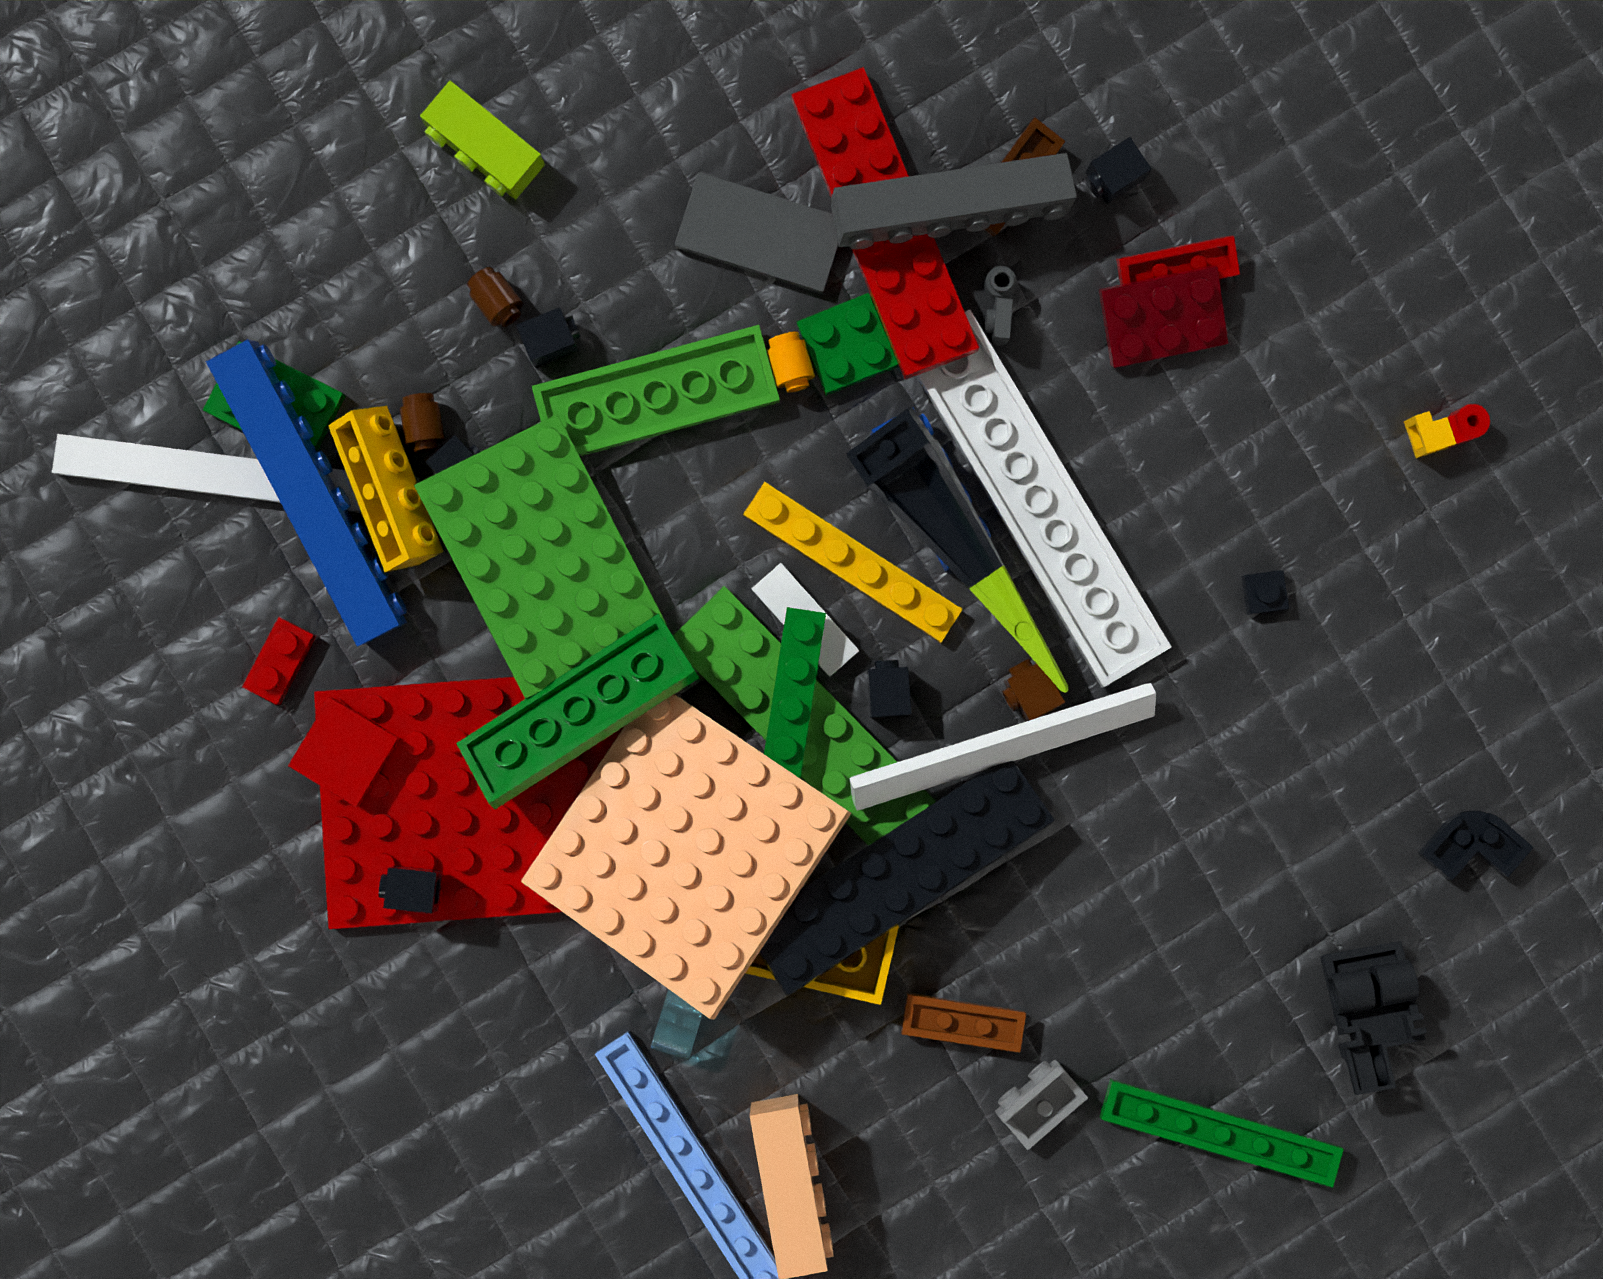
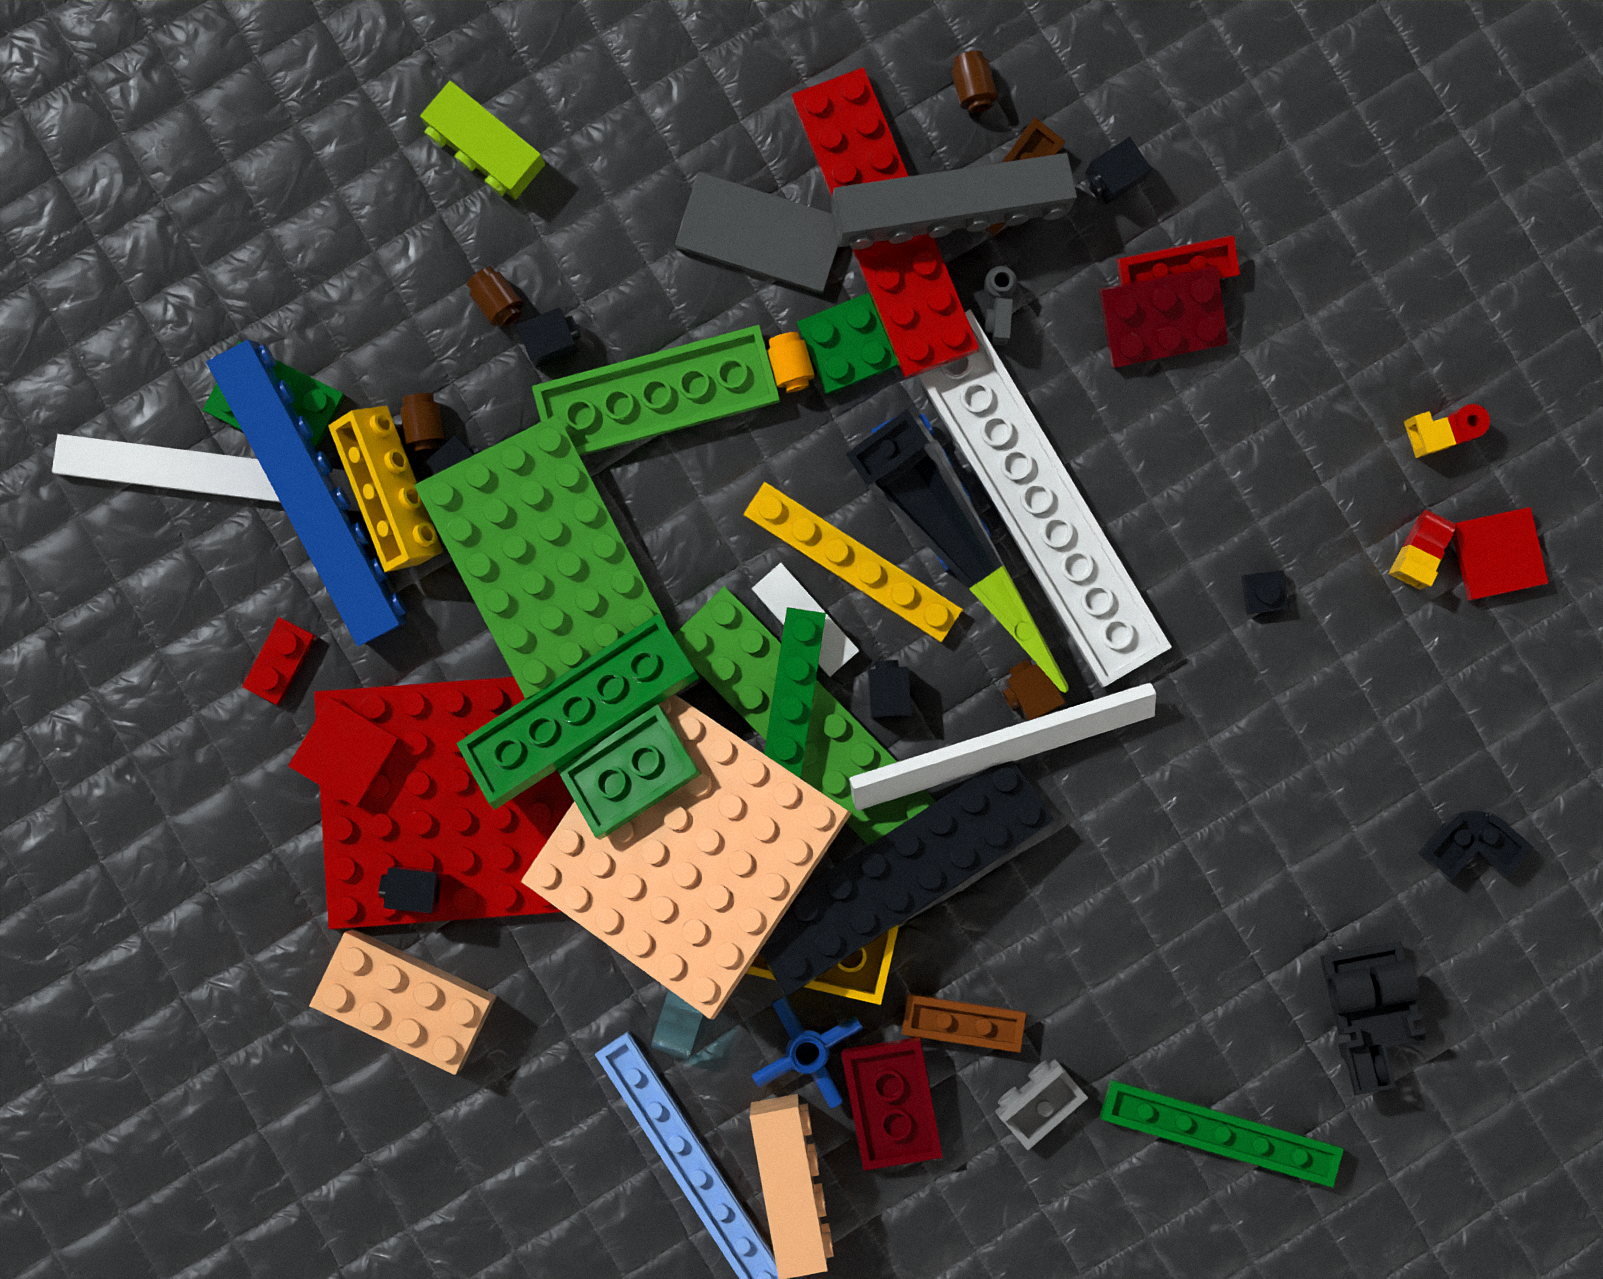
none -> light nougat brick [309,928,497,1075]
none -> green plate [557,704,702,840]
none -> blue bar [752,995,863,1109]
none -> dark red plate [841,1036,943,1171]
none -> reddish brown brick [951,50,998,113]
none -> leg [1388,509,1456,590]
none -> red tile [1453,507,1548,601]

